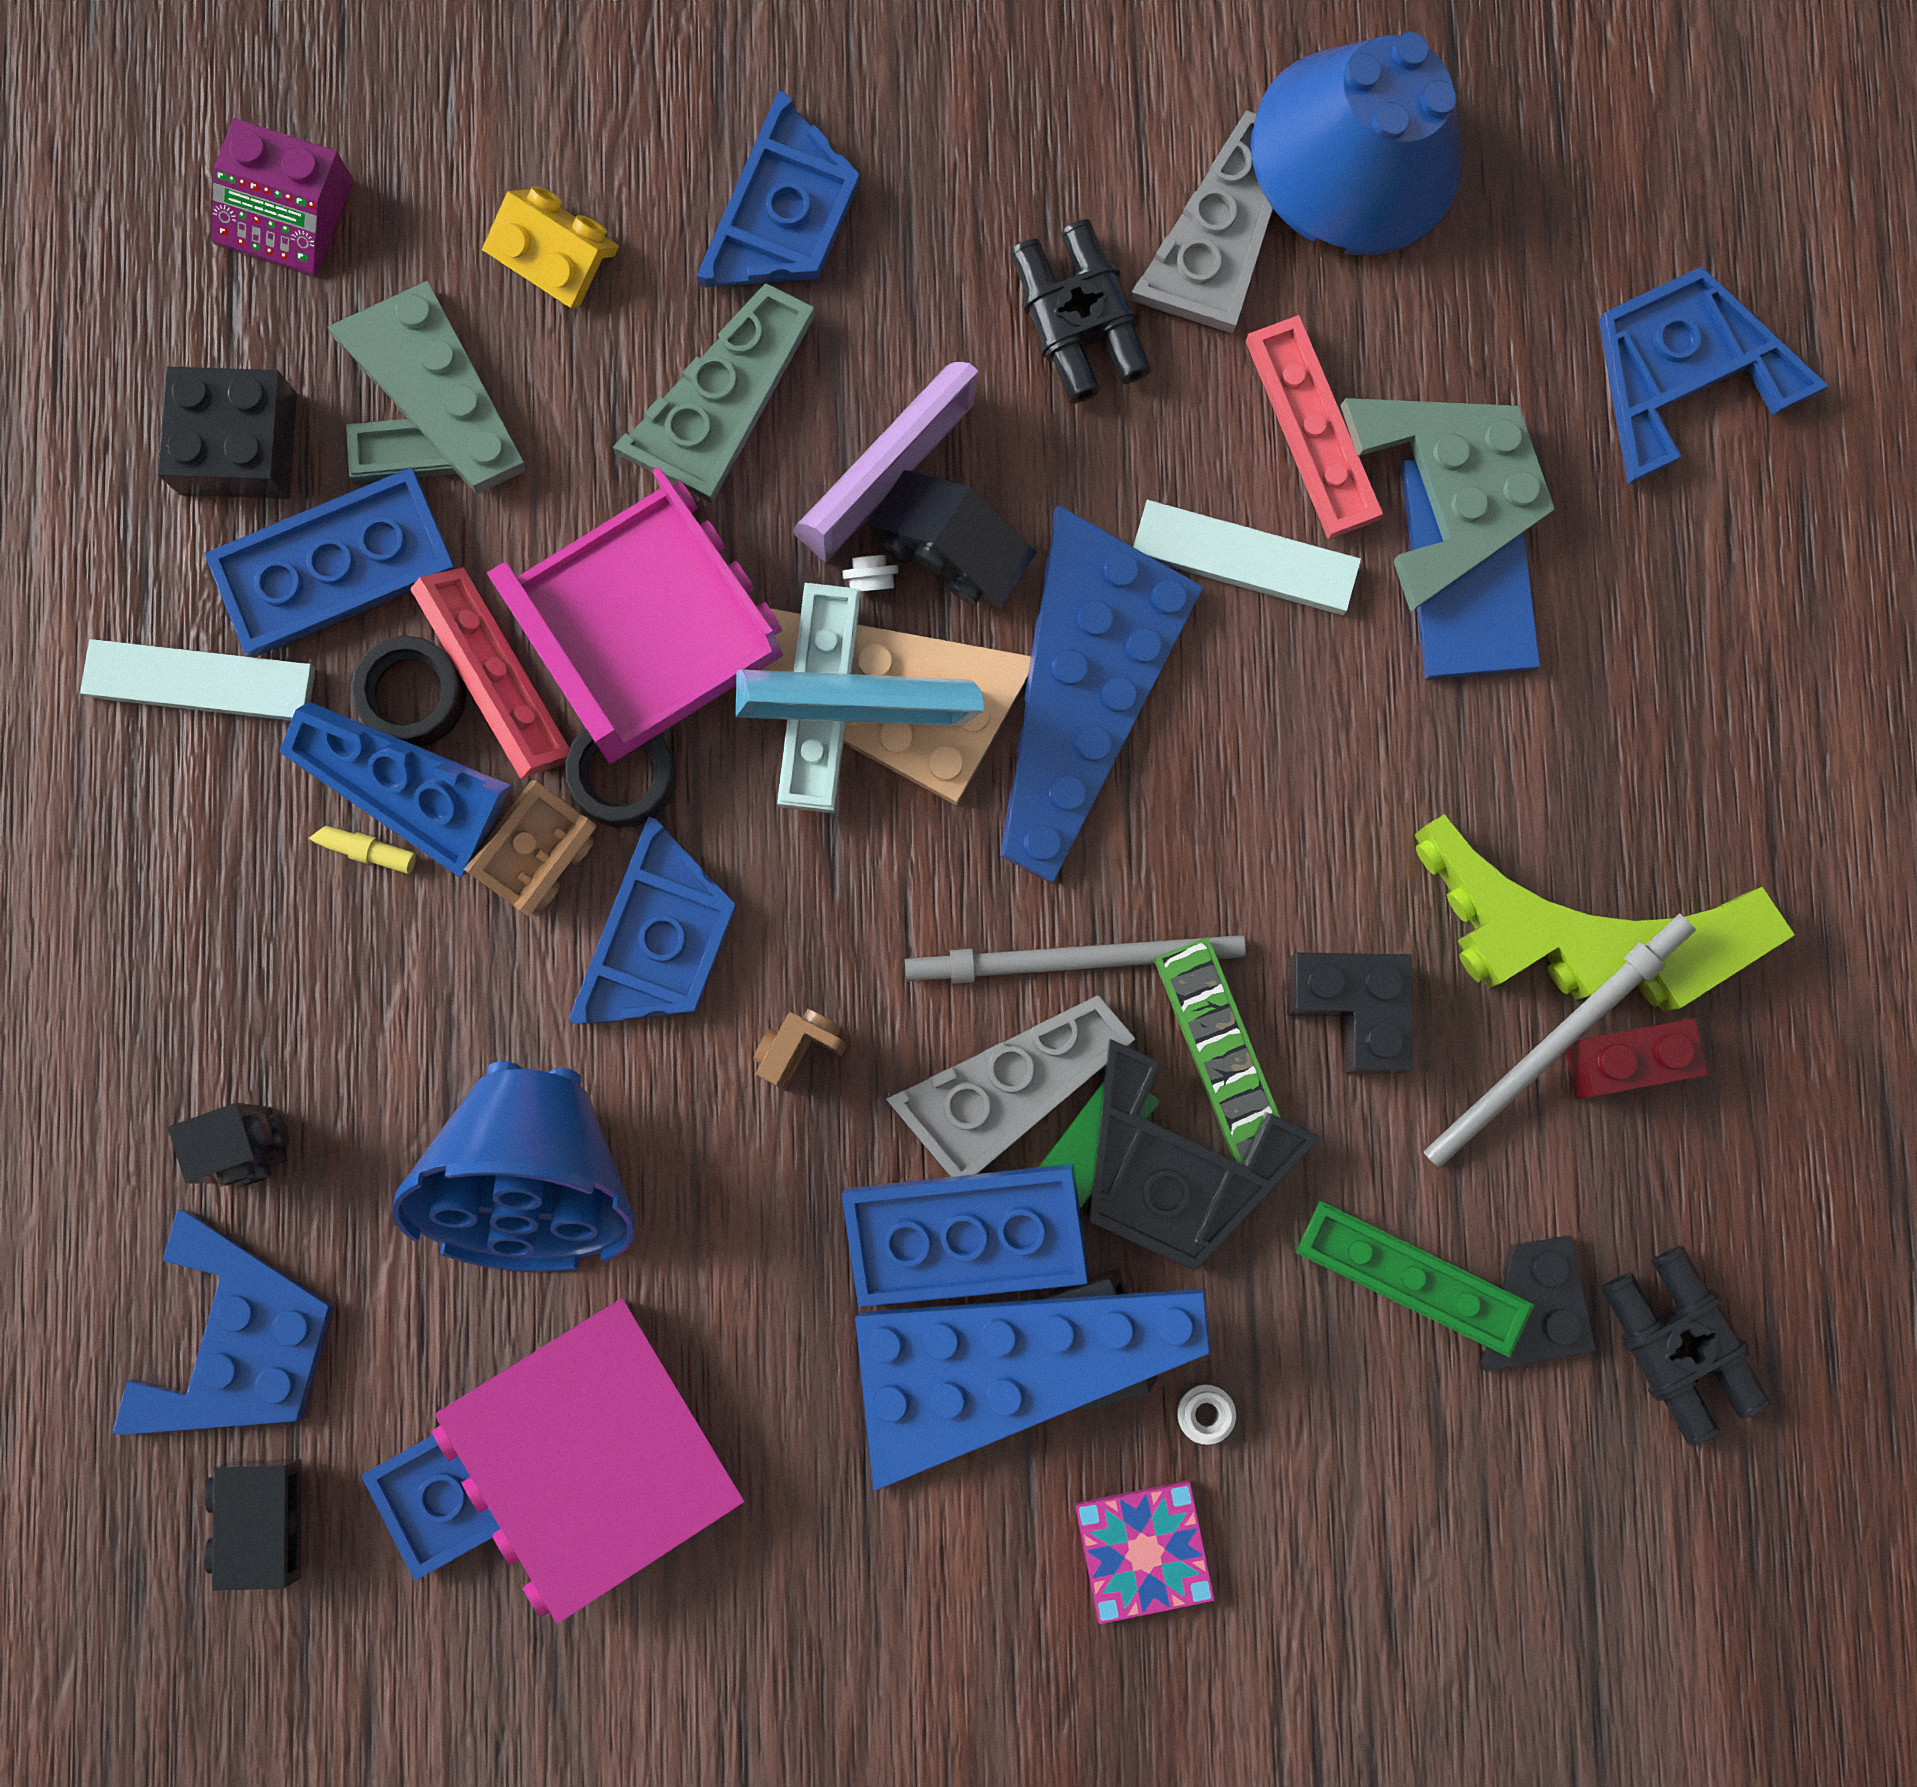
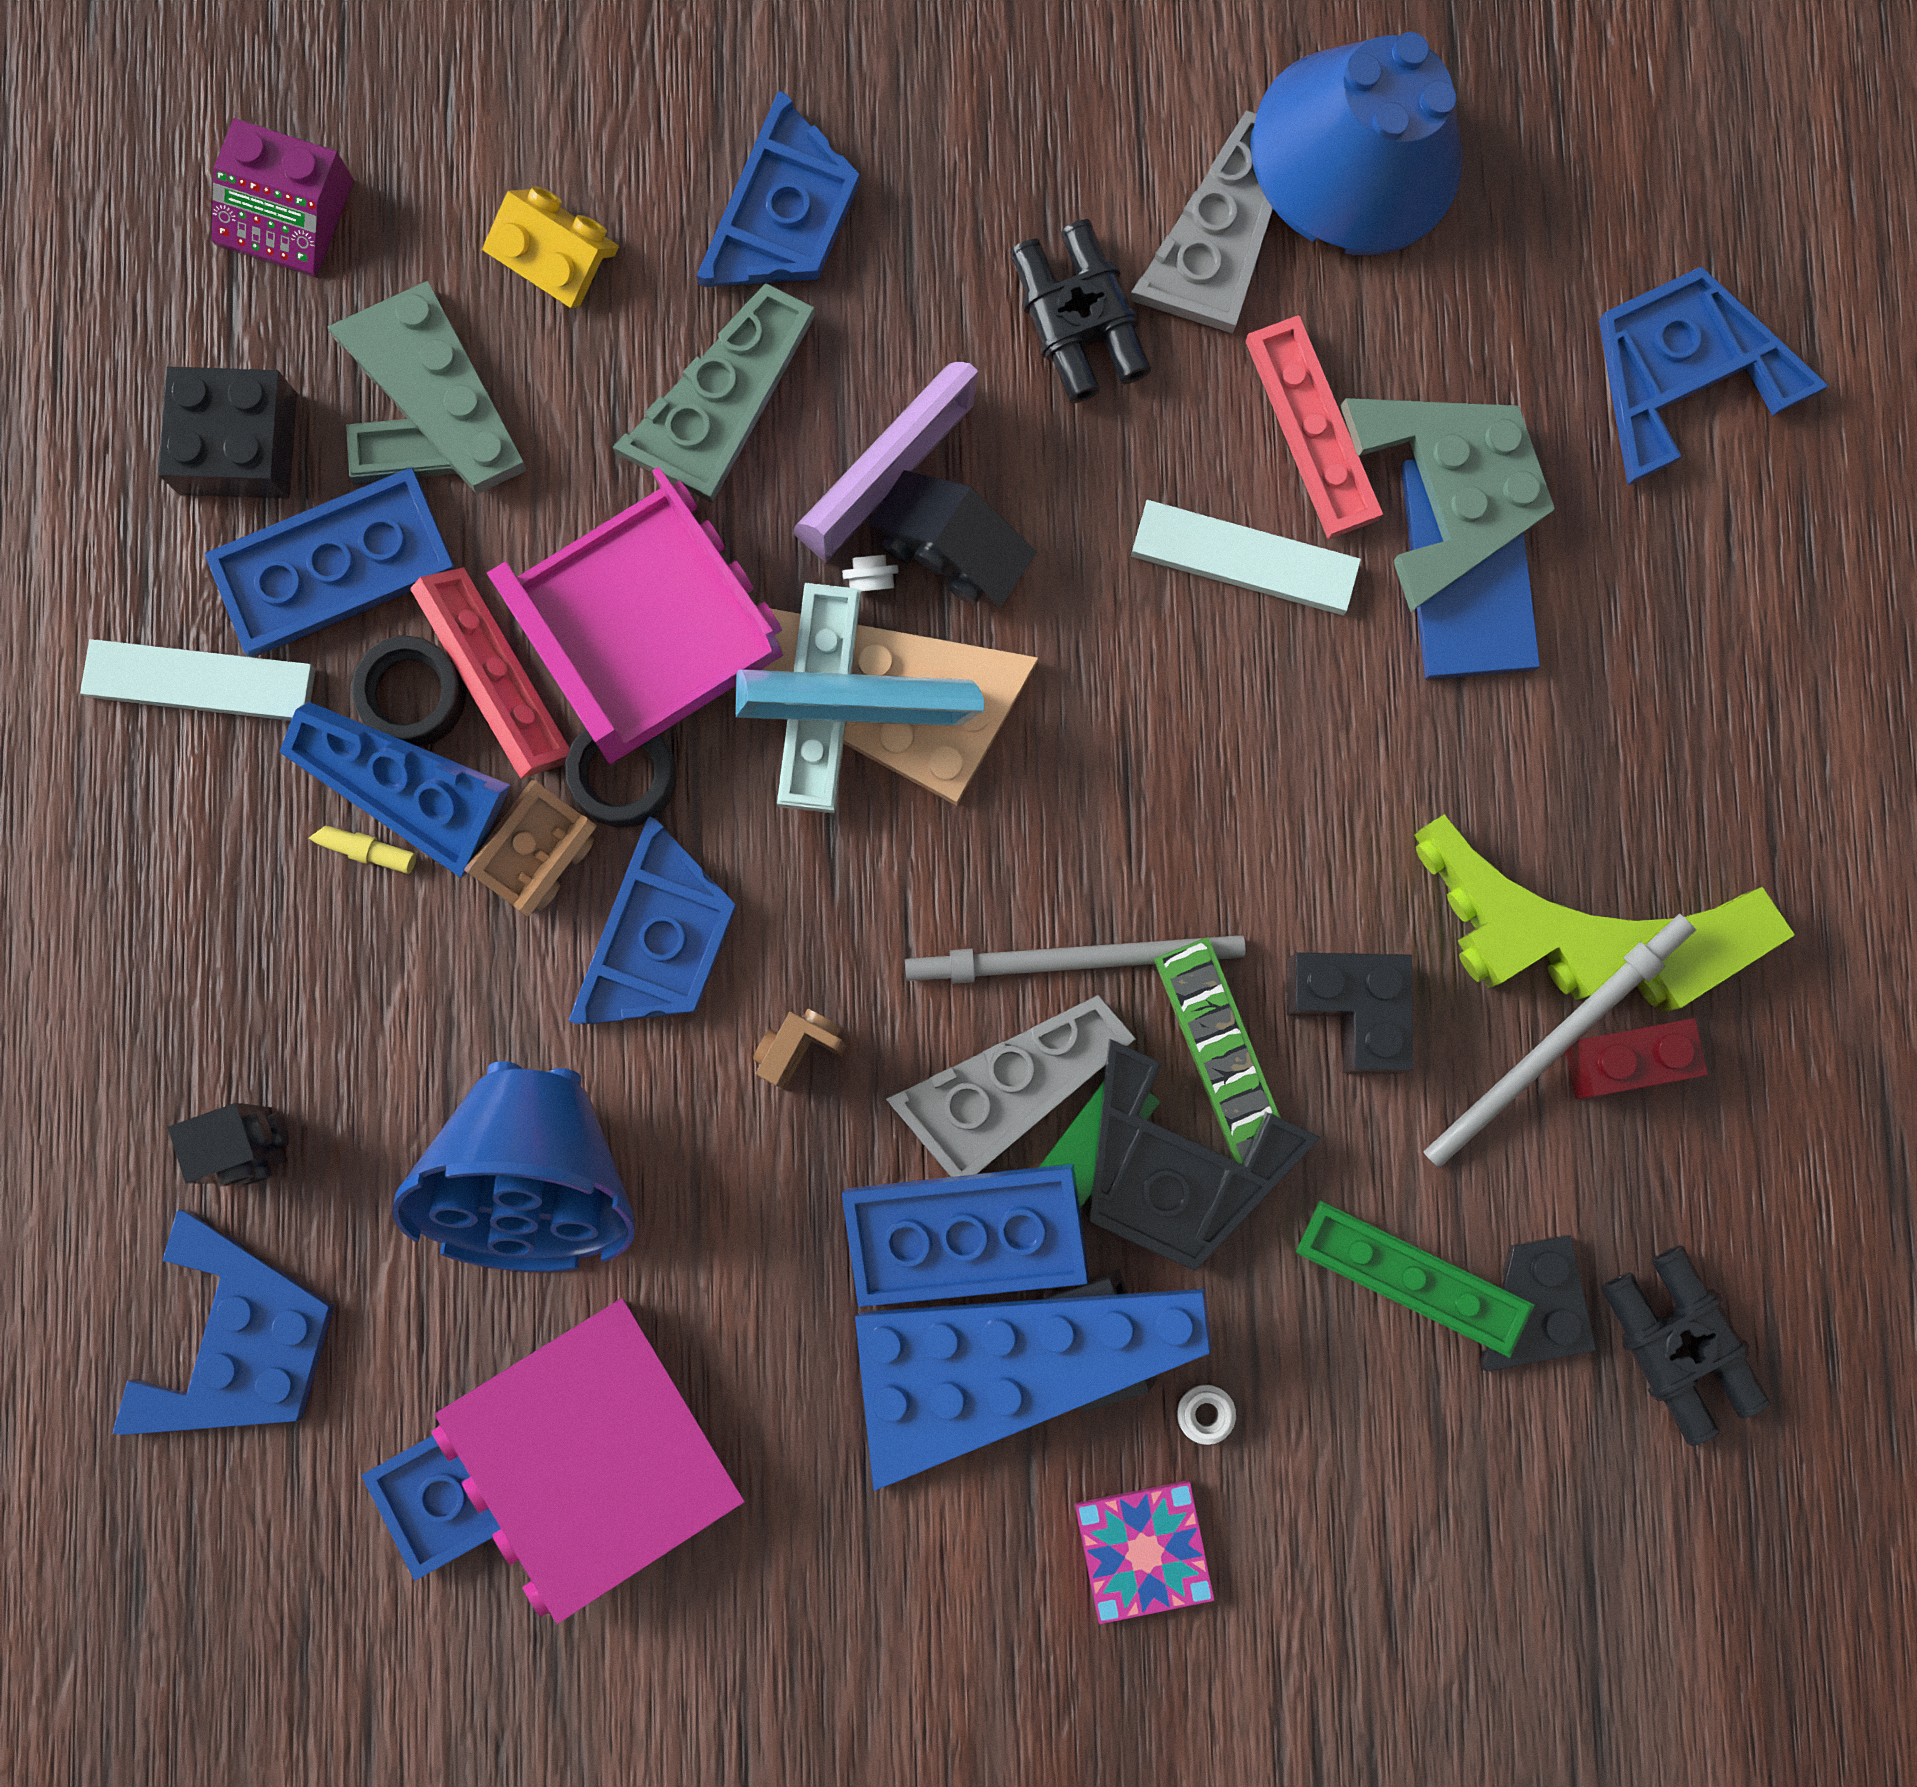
black brick [204,1459,302,1591] -> none
blue wing [1000,505,1203,882] -> none

